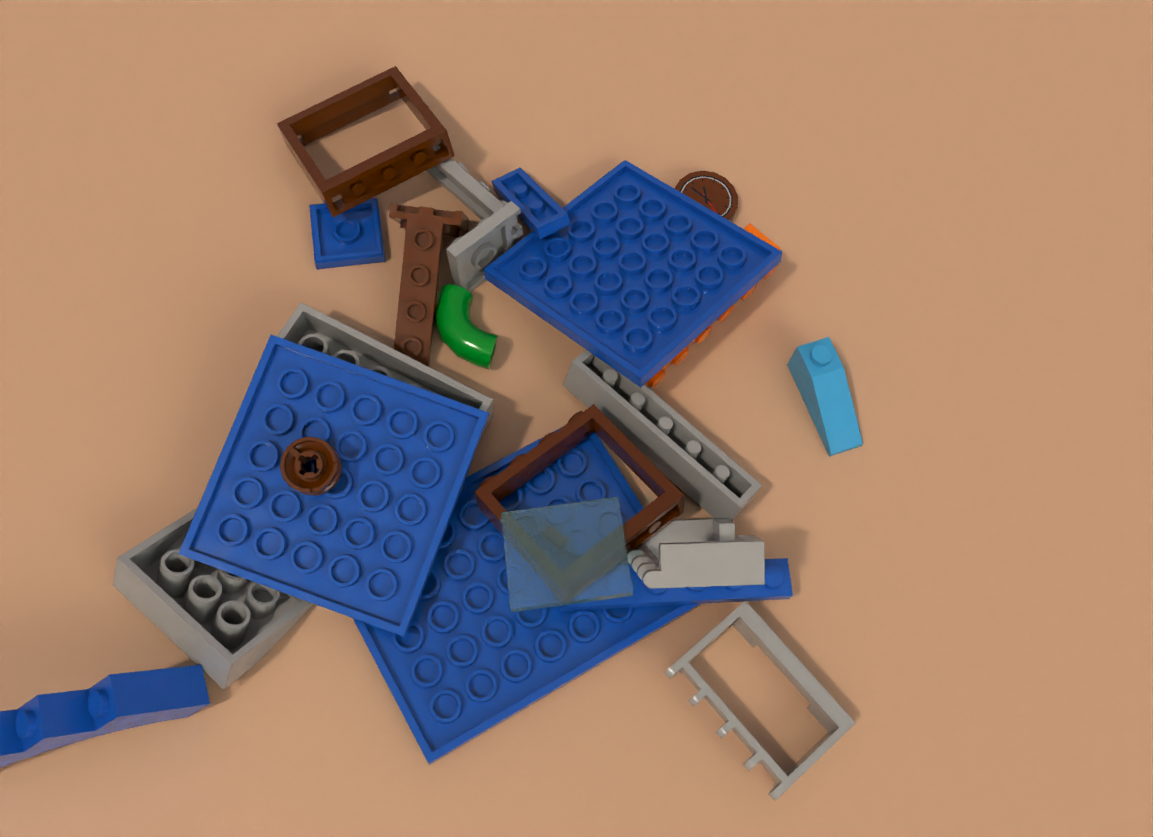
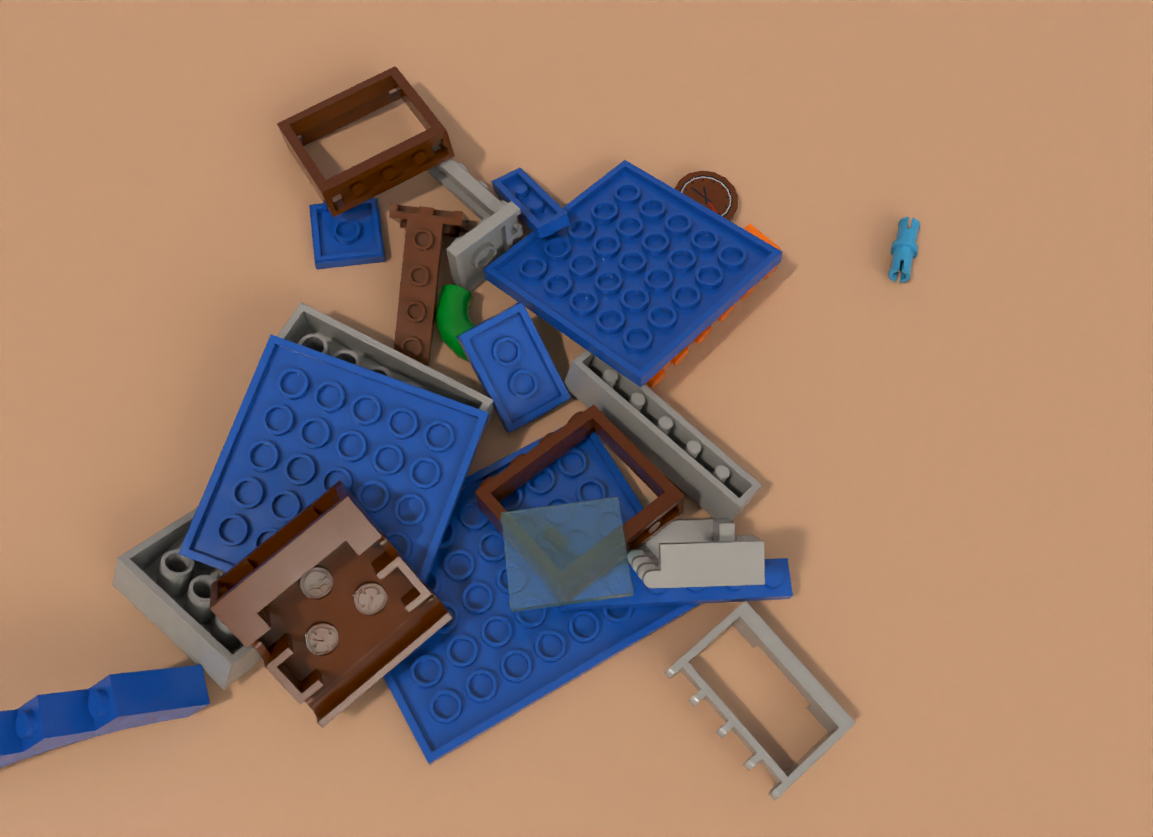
reddish brown wheel [280,437,343,496] -> none
dark azure slope [787,337,863,457] -> none
none -> reddish brown panel [209,480,452,728]
none -> blue plate [456,302,571,433]
none -> dark azure pin [888,217,920,283]

